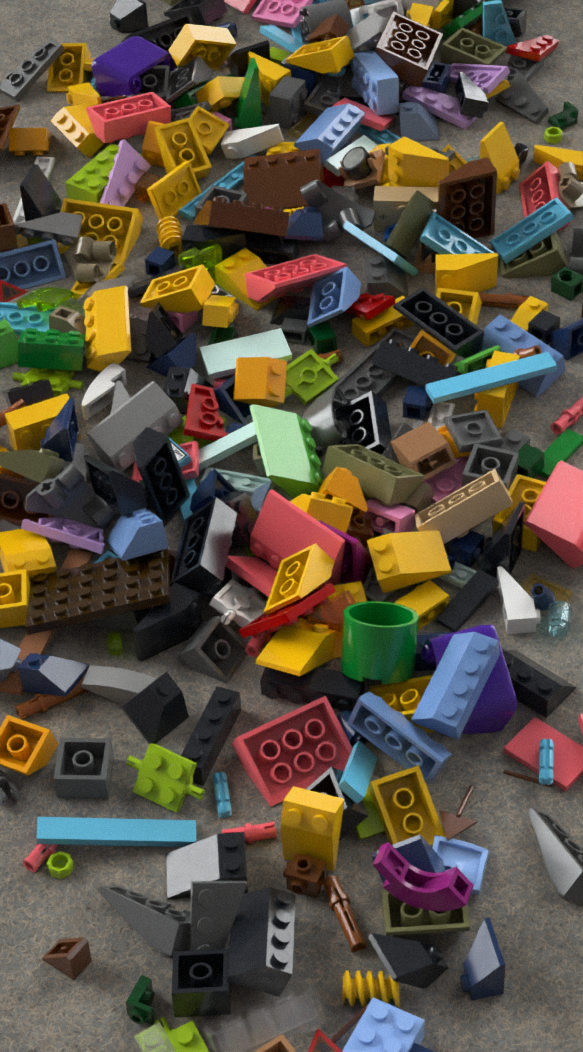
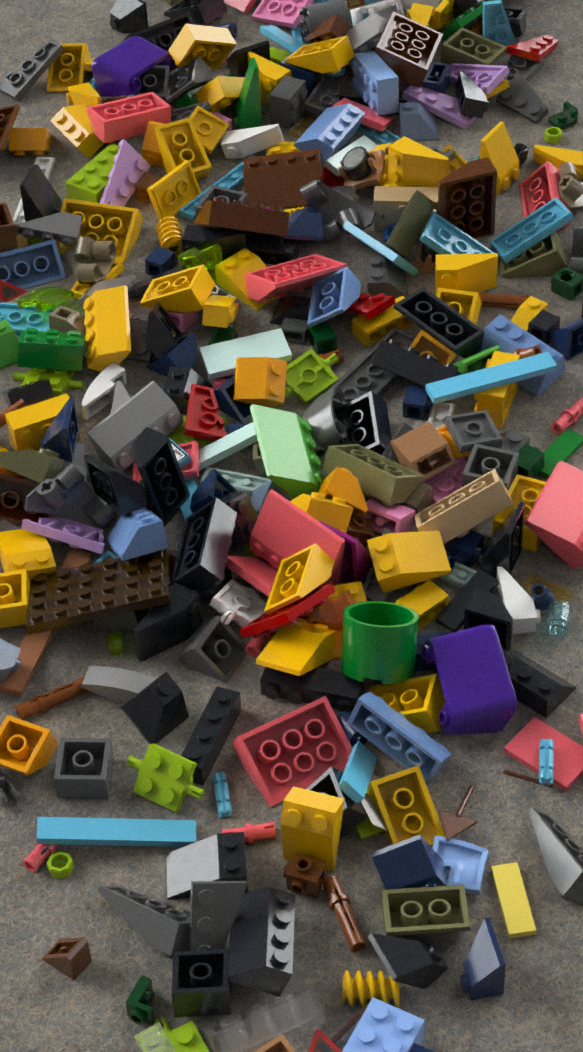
dark blue slope [17,653,90,697] -> none
magenta arch [373,842,474,911] -> none
medium blue slope [411,632,500,740] -> none
none -> white sticker [361,792,388,831]
none -> black slope [464,589,513,650]
none -> light yellow tile [491,862,536,939]

